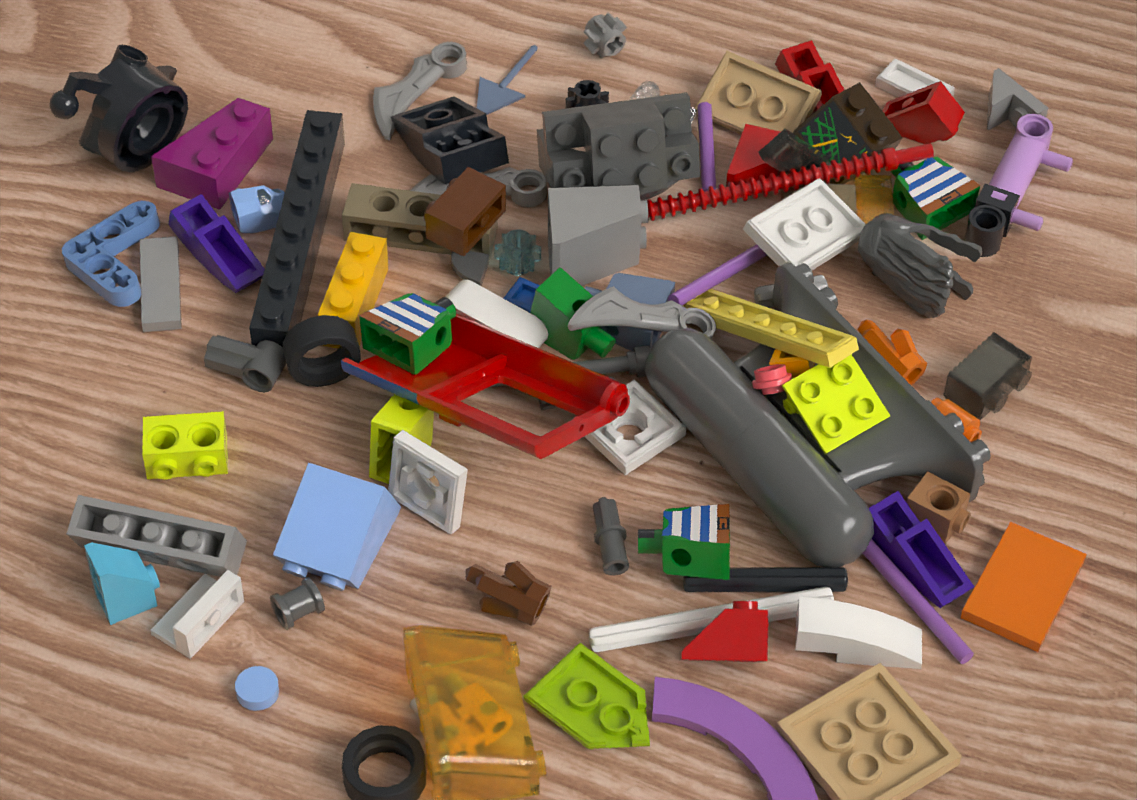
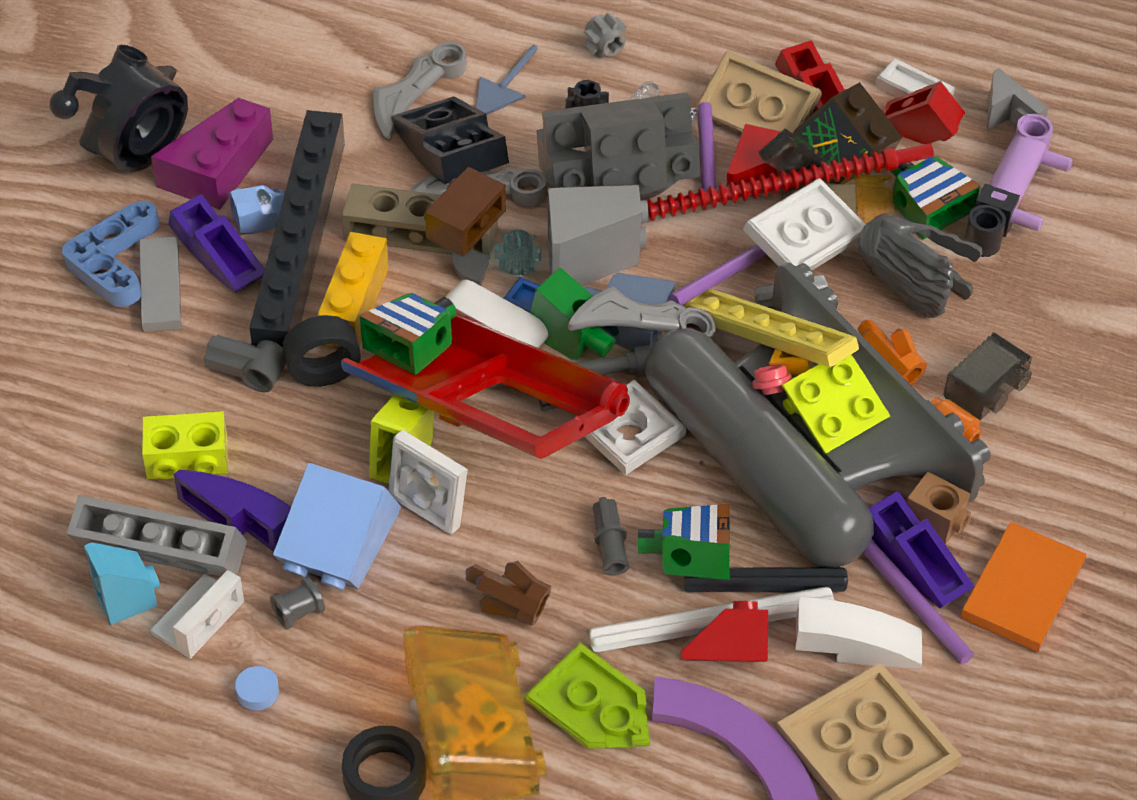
none -> dark purple slope [174,470,291,552]

